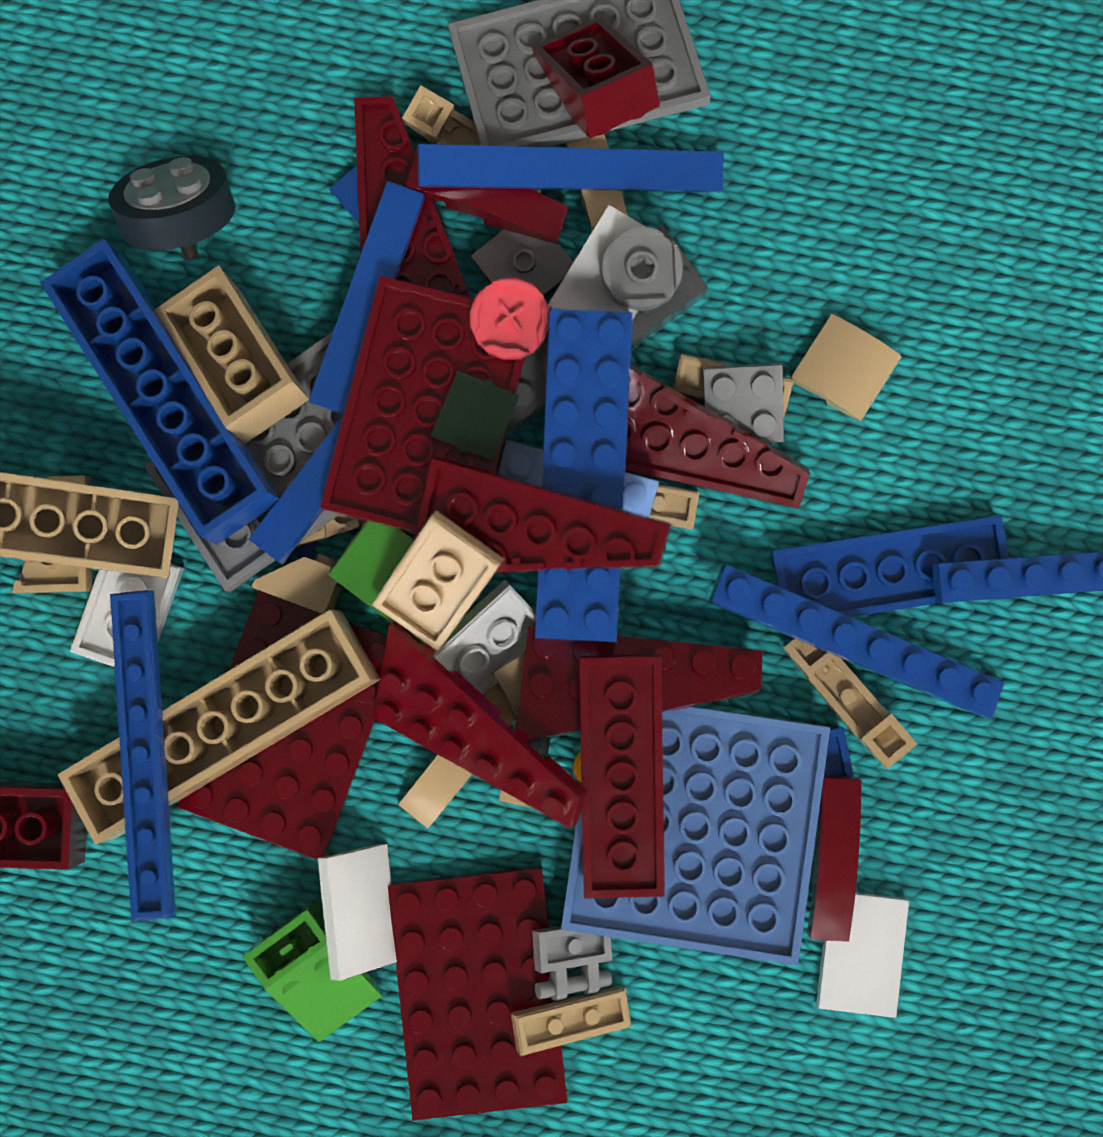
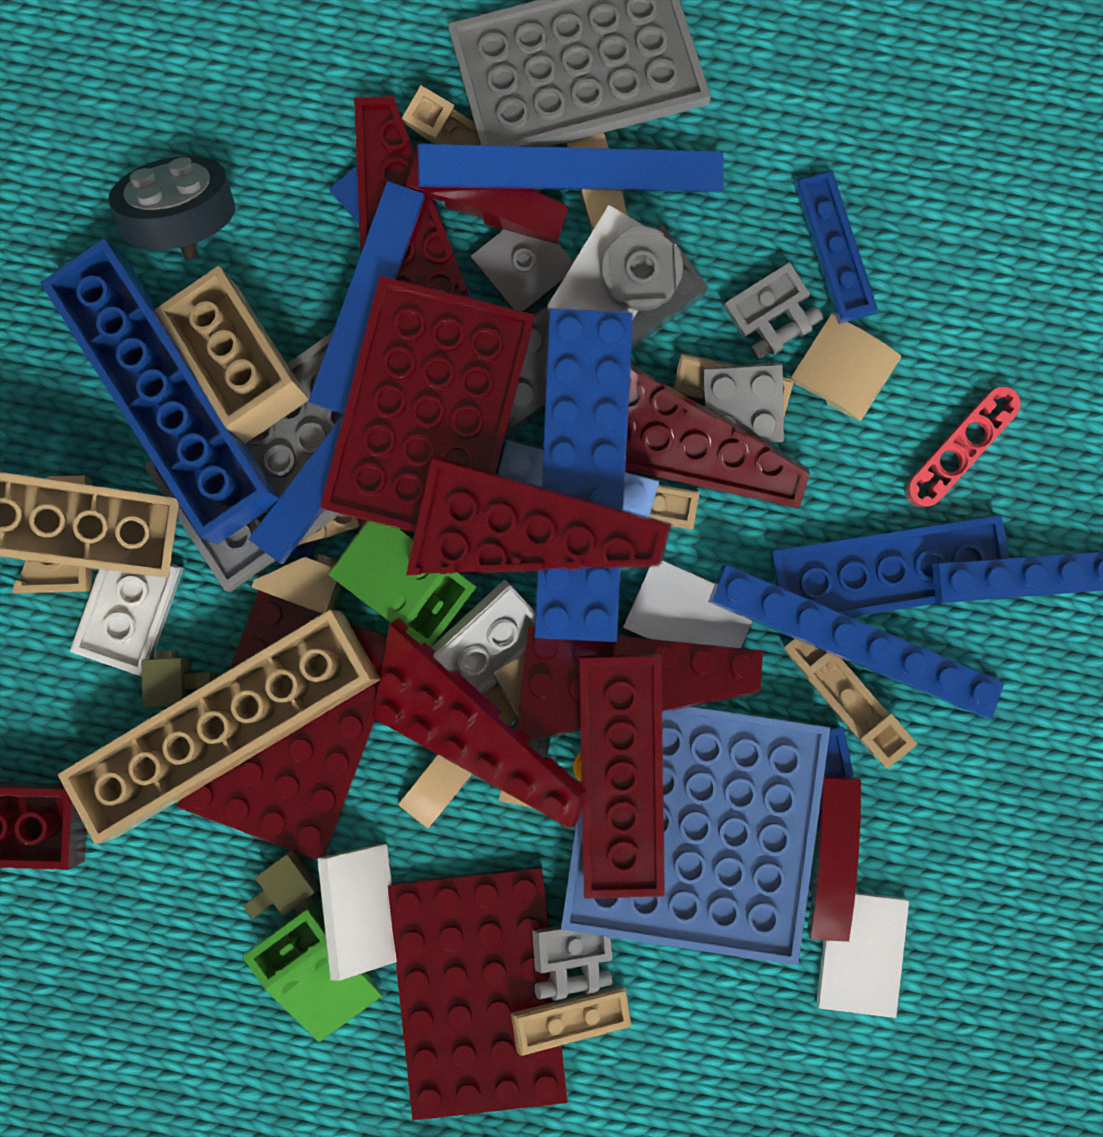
blue tile [110,590,176,921] -> none
tan tile [372,511,504,651] -> none
clear green piece [431,371,519,461] -> none
coral tile [470,278,550,360] -> none
dark red slope [532,16,660,138] -> none
none -> olive brick [141,650,217,707]
none -> olive brick [243,850,320,919]
none -> white tile [623,561,752,648]
none -> light grey plate [723,262,823,360]
none -> blue tile [794,170,878,324]
none -> coral beam [905,387,1021,508]

